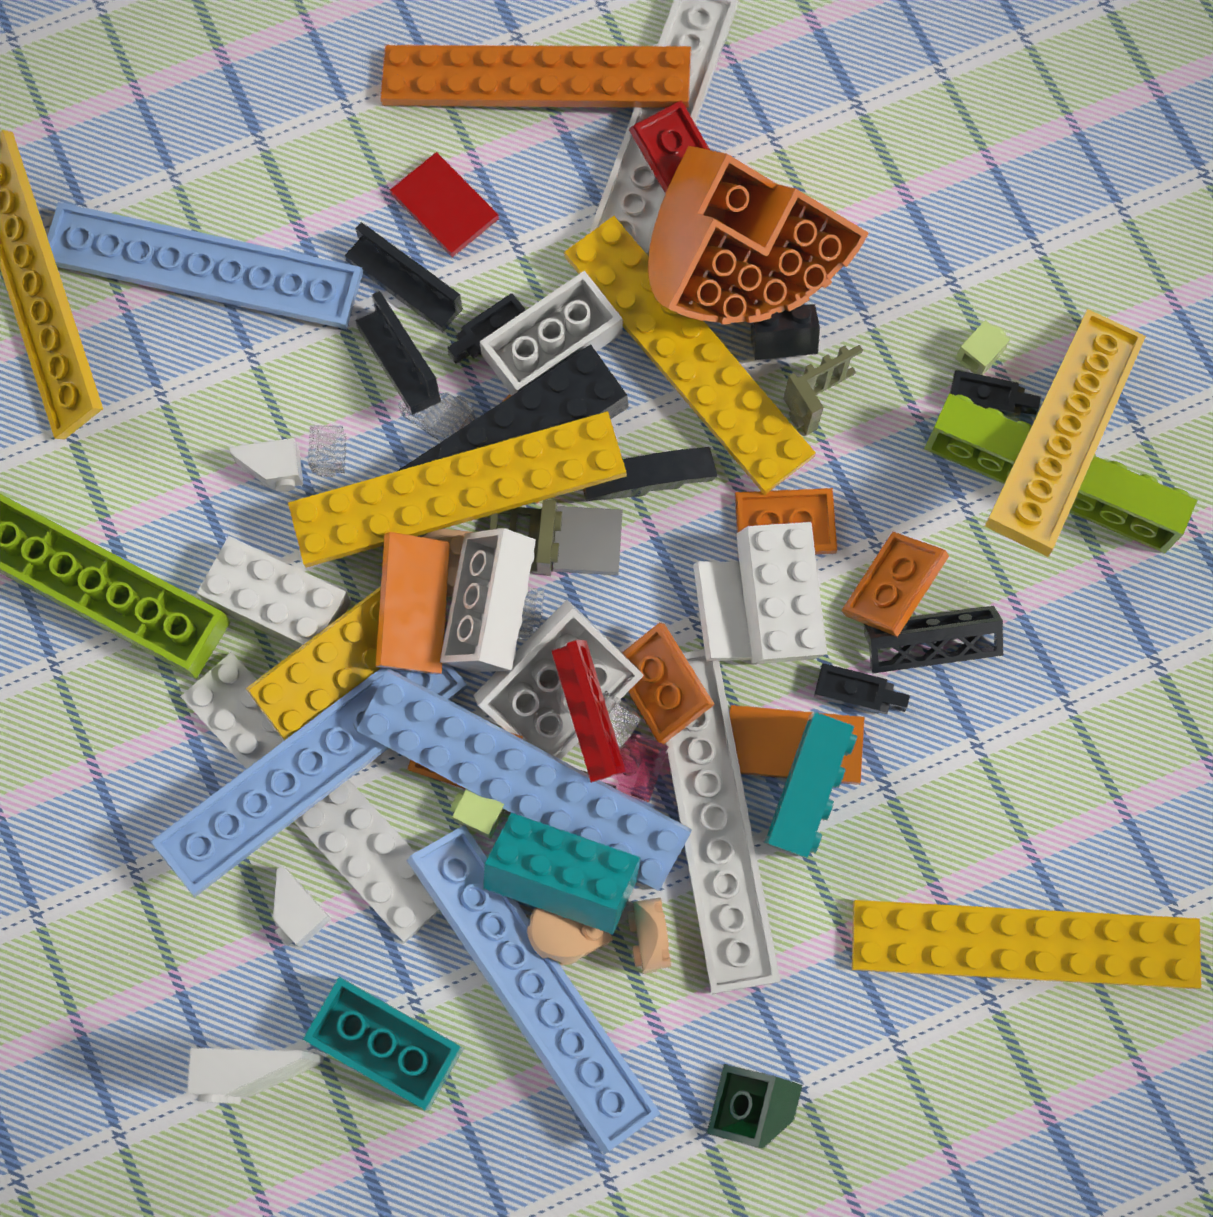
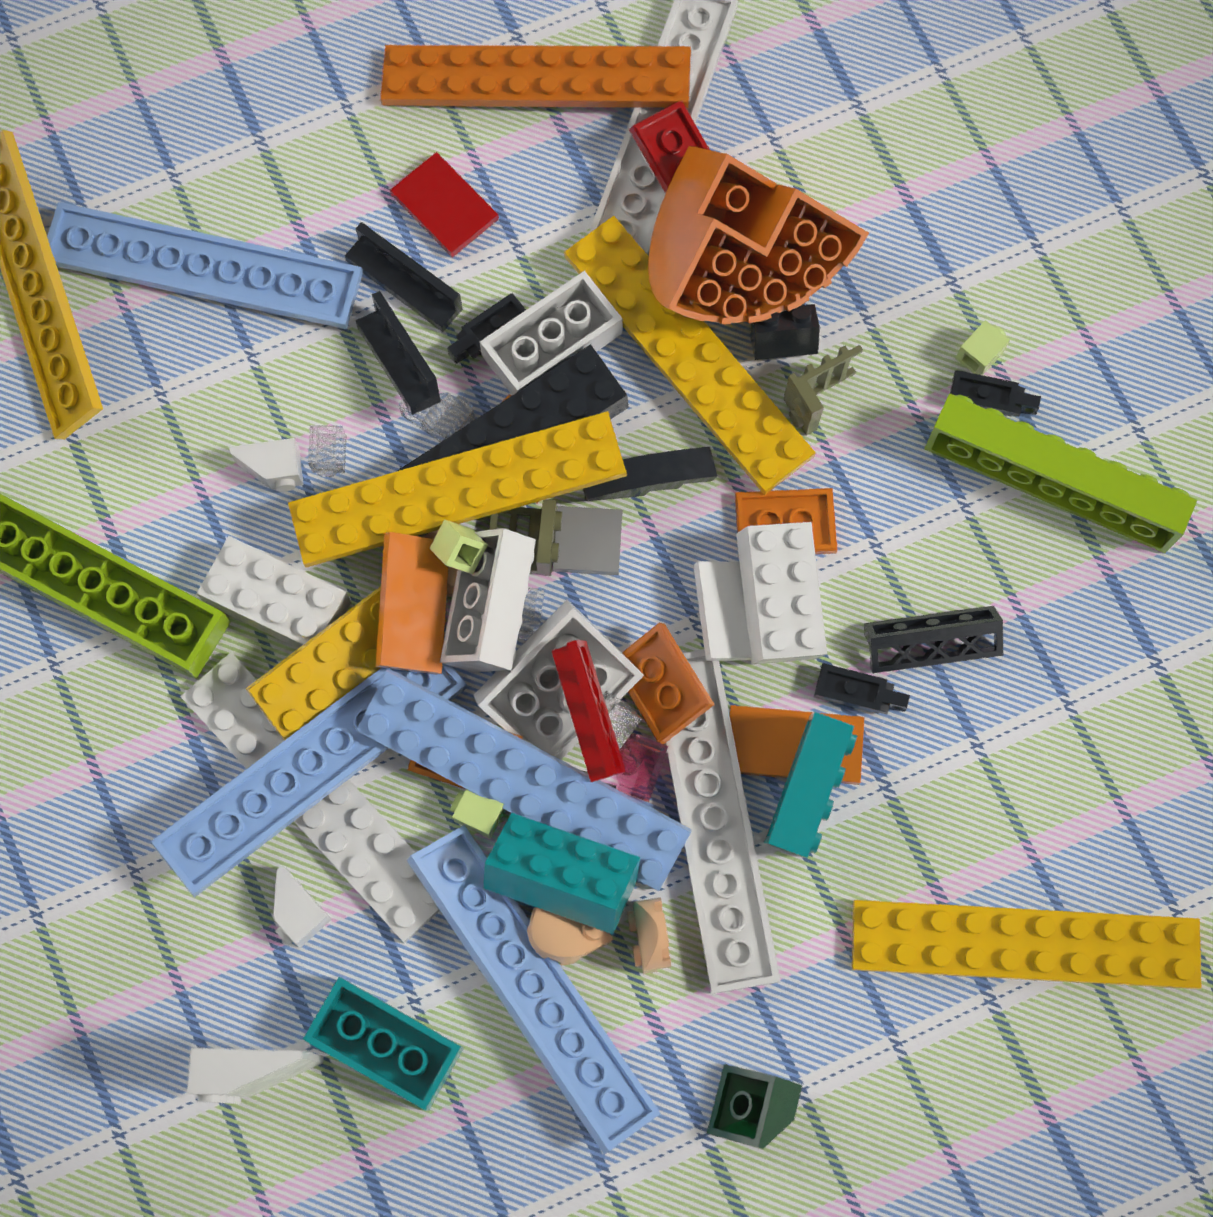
orange tile [841,532,949,637] -> none
yellow plate [984,309,1146,557] -> none
none -> yellowish green brick [430,519,488,574]

